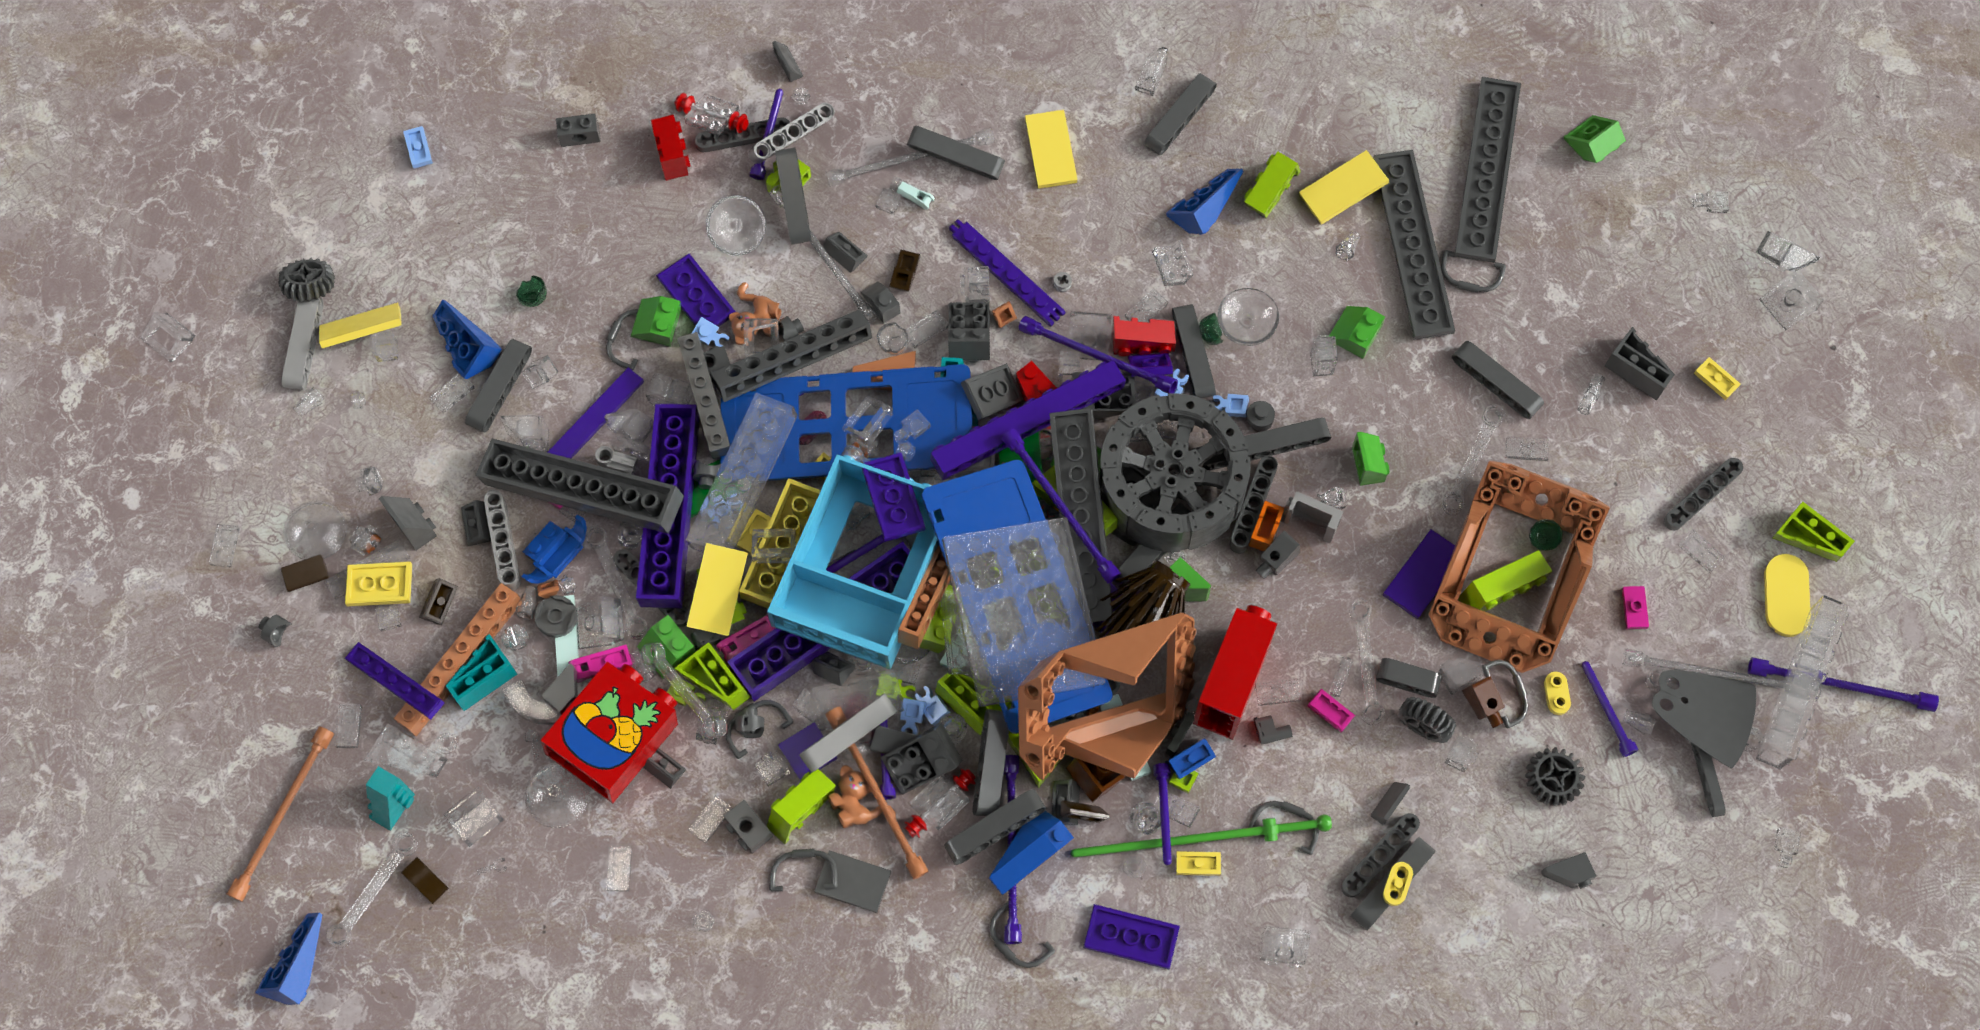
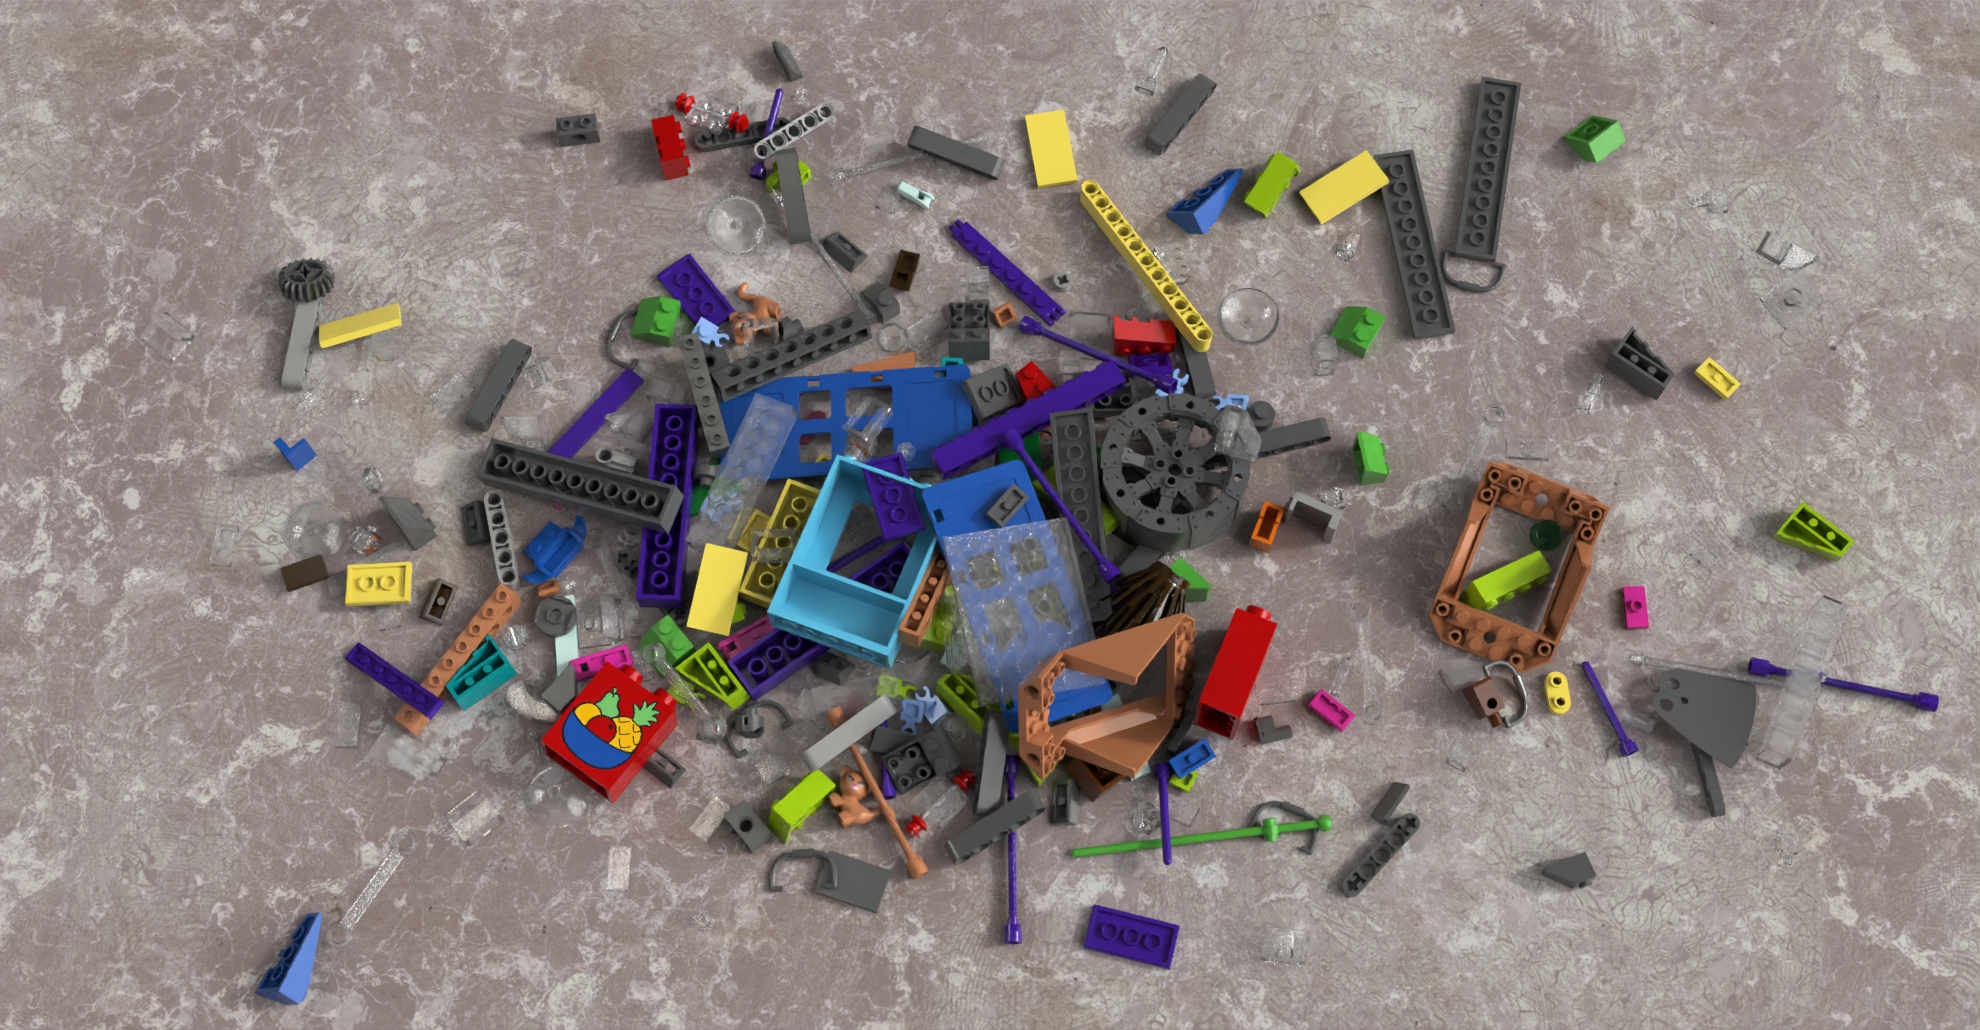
nougat hose [227,726,334,902] -> none
dark grey piece [259,614,292,647] -> none
teal wedge [366,766,415,831] -> none
dark brown slope [401,857,449,904] -> none
light blue plate [403,126,433,169] -> none
blue wedge [433,299,502,379] -> none
clear green hair [516,275,547,307] -> none
clear cone [516,586,538,620] -> none
dark grey piece [691,630,721,651] -> none
dark purple tile [778,722,837,781] -> none
clear plate [893,409,931,445] -> none
blue wedge [989,811,1074,895] -> none
dark grey piece [990,902,1055,968] -> none
dark brown slope [1060,800,1109,823] -> none
light yellow plate [1176,851,1221,876] -> none
clear green hair [1199,312,1223,345] -> none
dark grey beam [1230,455,1278,554] -> none
dark grey torso [1255,531,1300,579] -> none
dark grey beam [1350,837,1436,931] -> none
dark grey beam [1376,658,1442,698] -> none
dark purple tile [1383,529,1455,619] -> none
light yellow plate [1383,862,1413,906] -> none
dark grey gear [1398,697,1456,743] -> none
dark grey beam [1452,341,1544,419] -> none
dark grey gear [1525,747,1585,806] -> none
dark grey beam [1664,458,1743,531] -> none
light yellow tile [1764,554,1810,637] -> none
none -> blue panel [274,437,316,471]
none -> dark grey plate [985,483,1030,529]
none -> light yellow beam [1080,180,1213,352]
none -> clear wedge [1214,404,1262,464]

